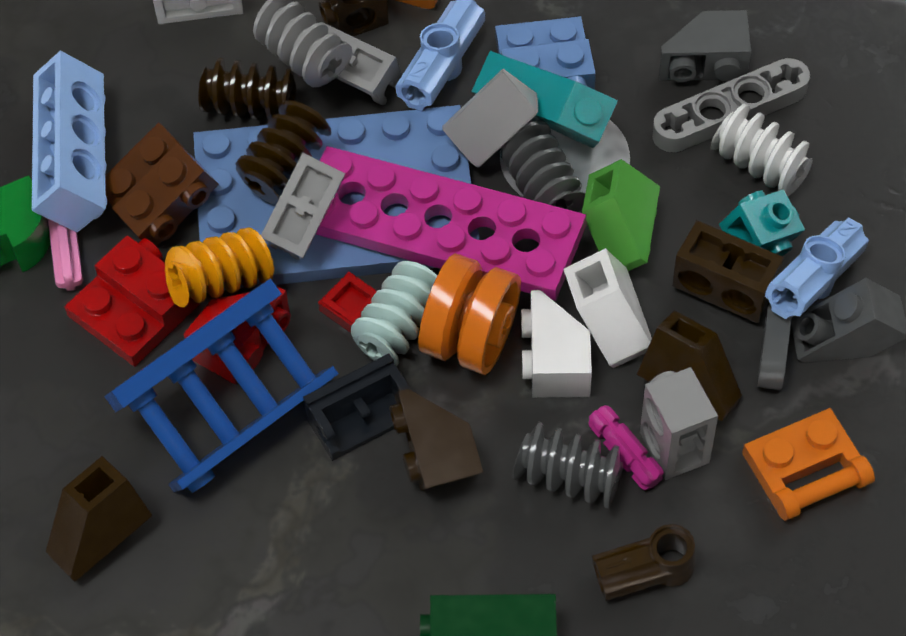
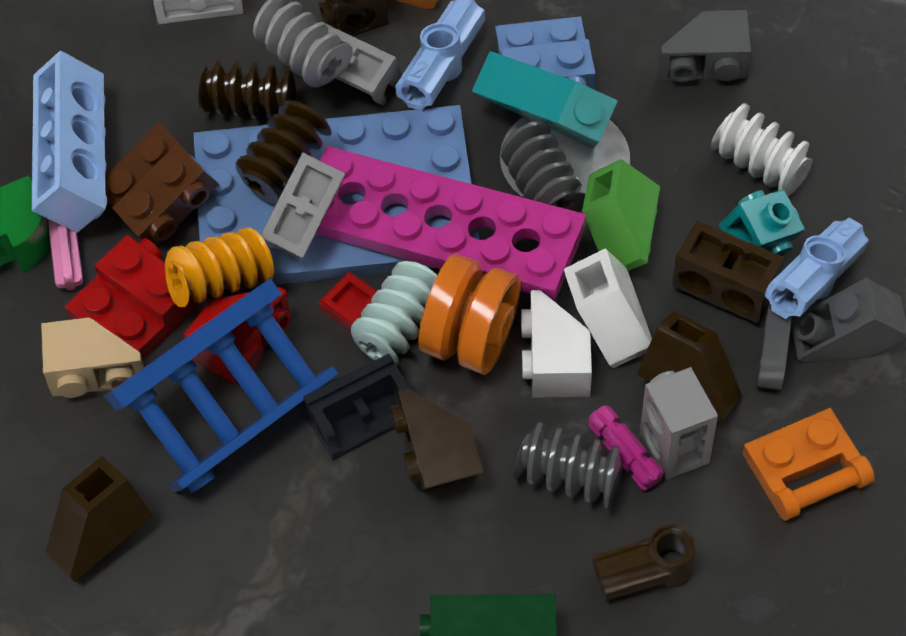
light grey slope [442,69,538,168] -> none
light grey beam [652,58,810,152] -> none
none -> tan slope [41,317,144,398]

